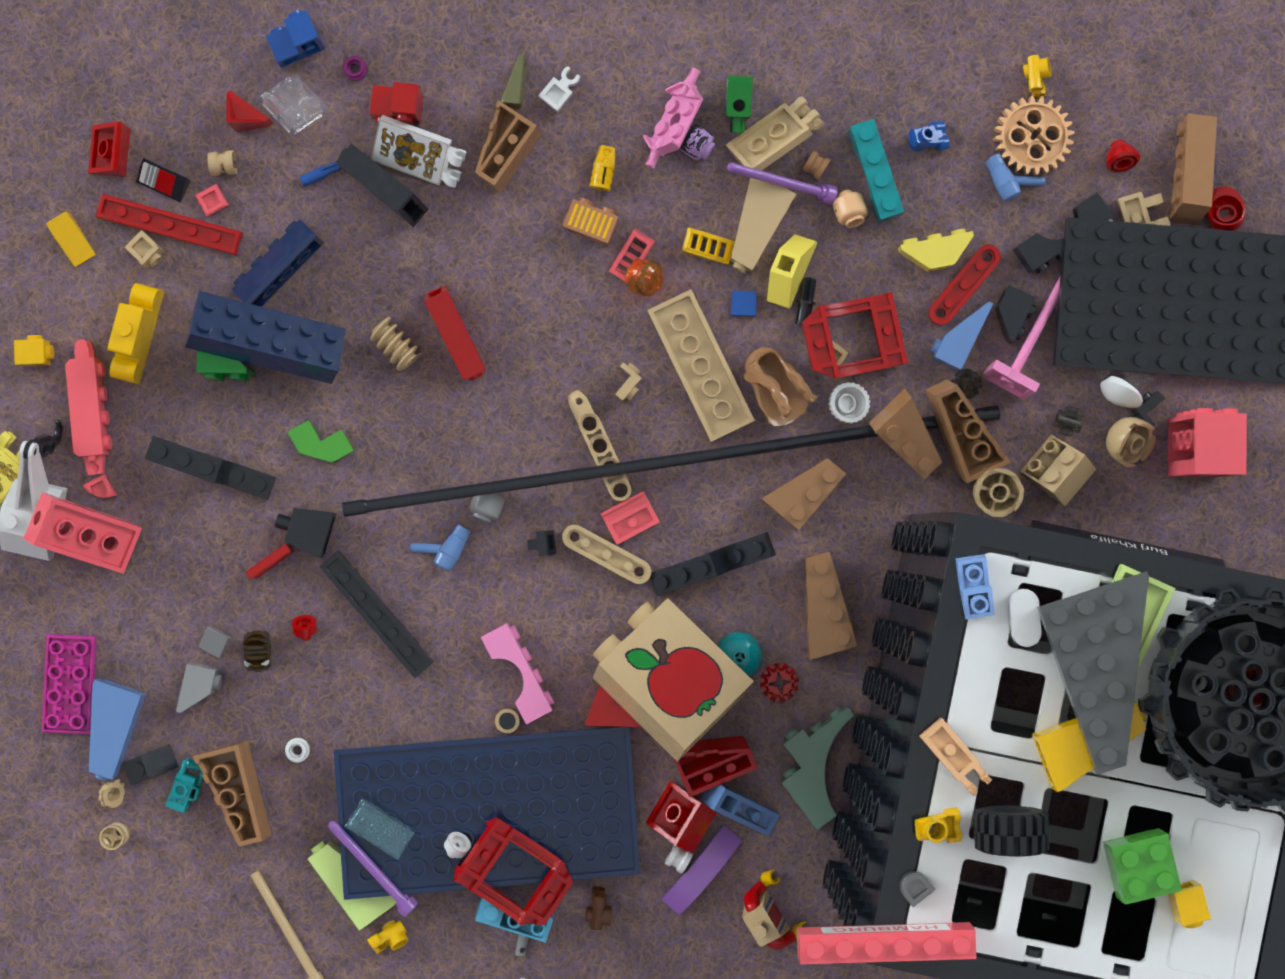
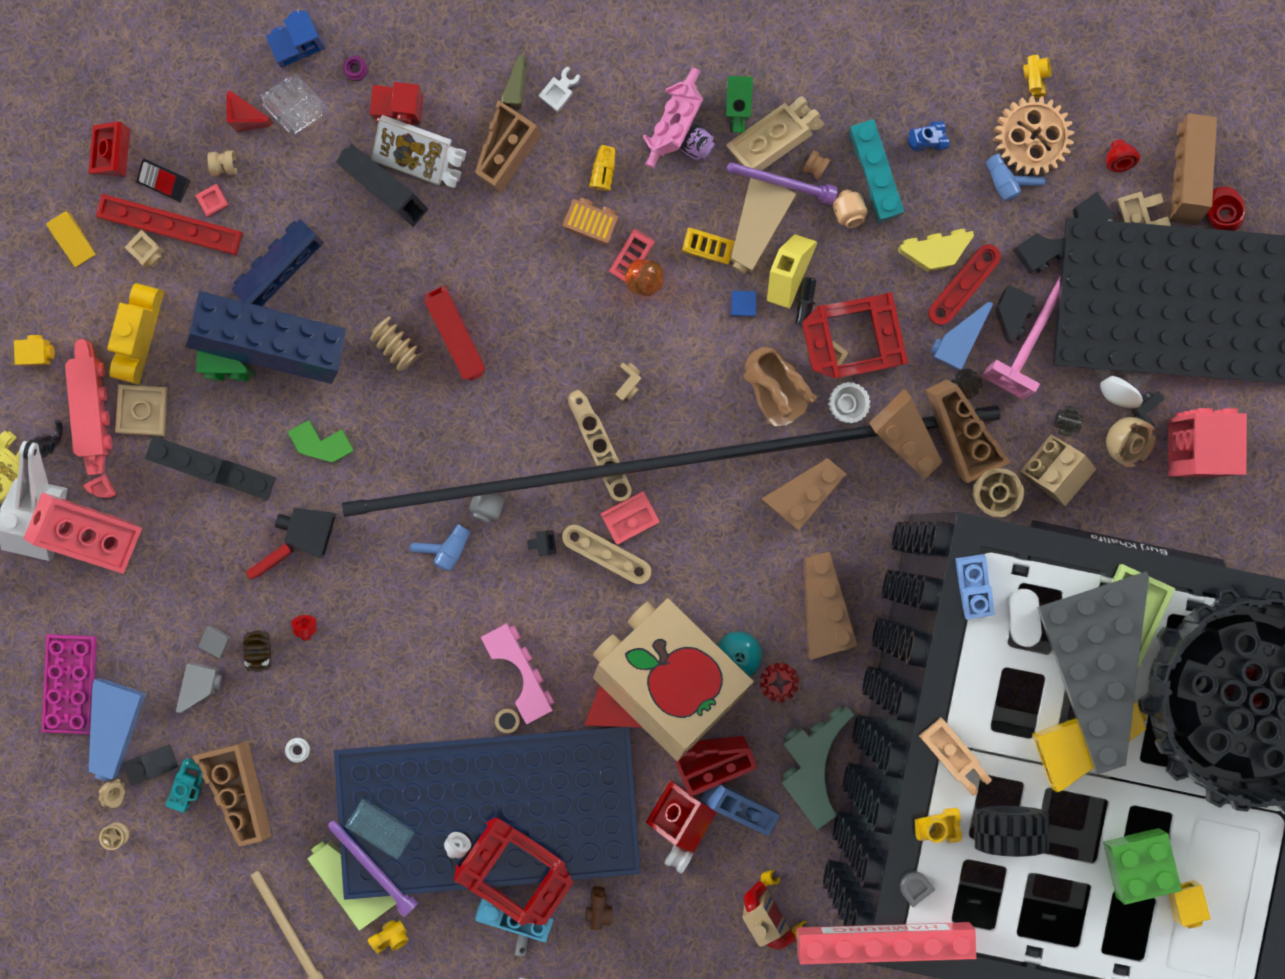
blue piece [299,162,342,187] -> none
black plate [320,551,434,678] -> none
tan plate [647,289,755,442] -> none
black bracket [650,532,776,596] -> none
medium lavender slope [661,825,743,915] -> none
none -> tan tile [115,384,168,436]

